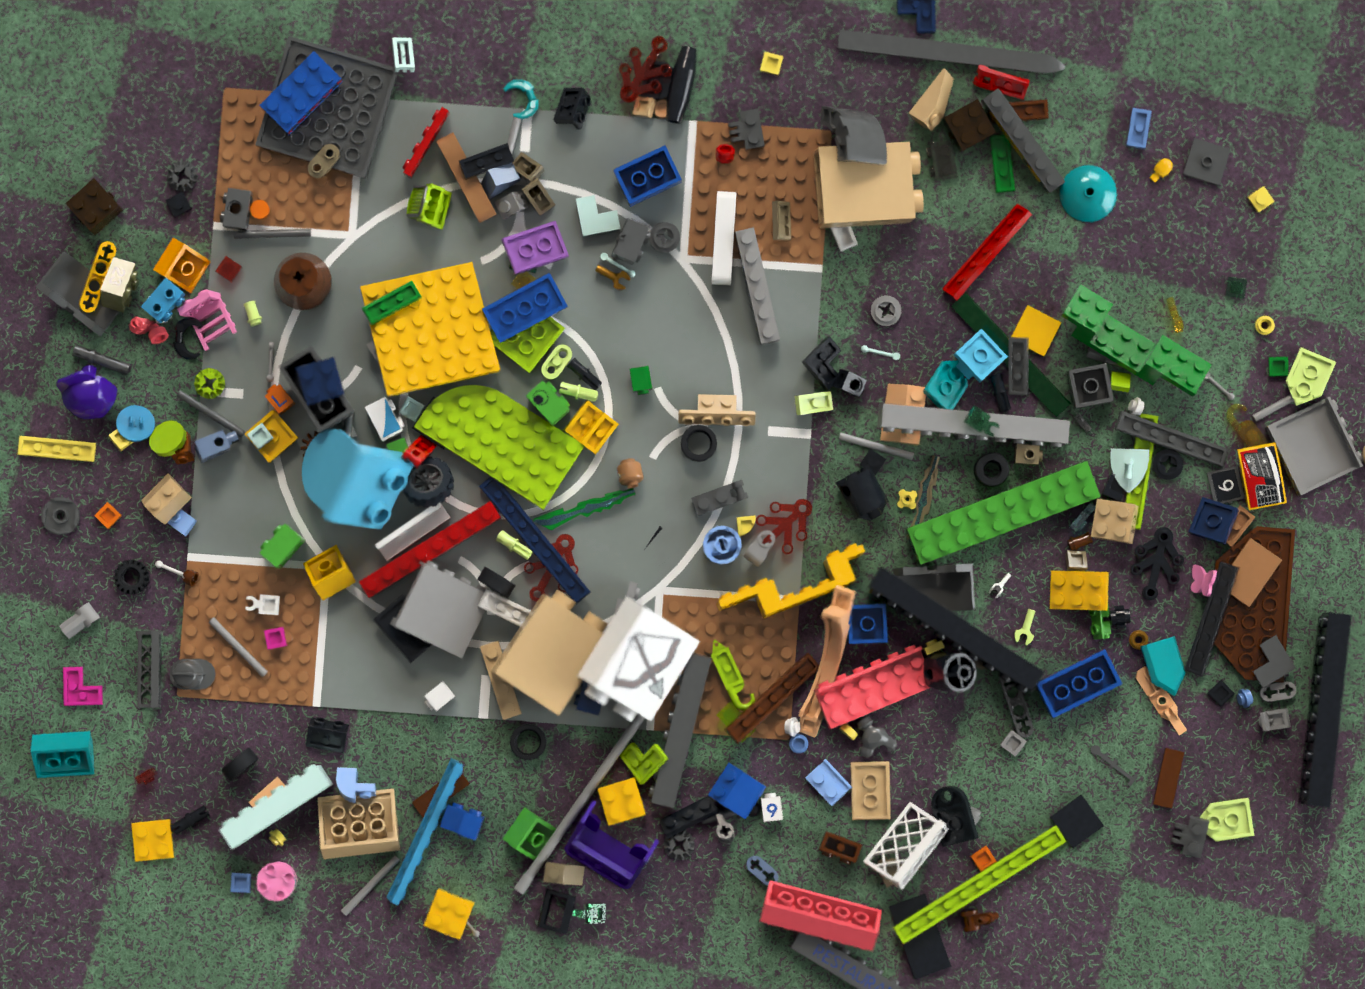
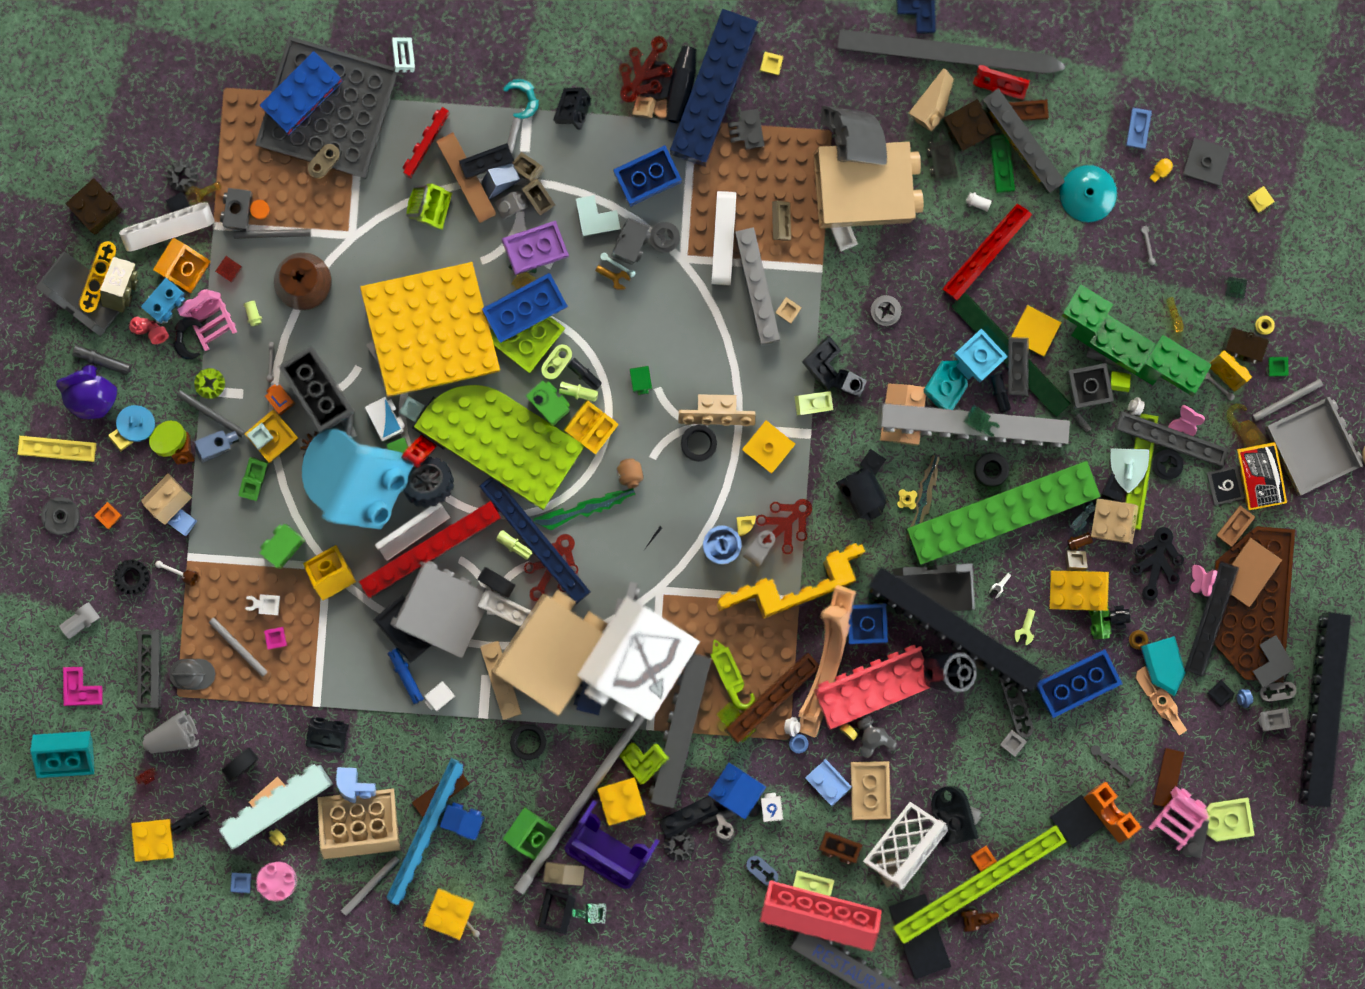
dark blue plate [296,357,345,405] -> none
green tile [362,281,422,326] -> none
dark grey plate [691,480,748,516] -> none
red tile [716,144,735,164] -> none
light grey bar [838,432,914,460] -> none
light aqua hinge [861,345,900,360] -> none
light yellow plate [923,639,945,655] -> none
dark tan brick [1014,444,1043,466] -> none
dark blue plate [1188,497,1239,545] -> none
yellowish green tile [1286,348,1336,406] -> none
none -> white beam [119,202,215,252]
none -> light grey cone [143,711,199,754]
none -> clear yellow bar [185,182,221,205]
none -> bright green slope [238,457,269,501]
none -> blue pin [387,648,424,705]
none -> dark blue brick [670,9,758,167]
none -> yellow plate [742,420,796,474]
none -> tan plate [775,297,802,324]
none -> yellowish green plate [793,870,834,896]
none -> white pin [966,192,991,212]
none -> orange arch [1083,782,1142,843]
none -> light grey hinge [1141,226,1155,265]
none -> bright pink plate [1149,786,1209,851]
none -> bright pink animal [1168,405,1205,436]
none -> yellow plate [1210,350,1252,392]
none -> dark brown brick [1221,328,1270,364]

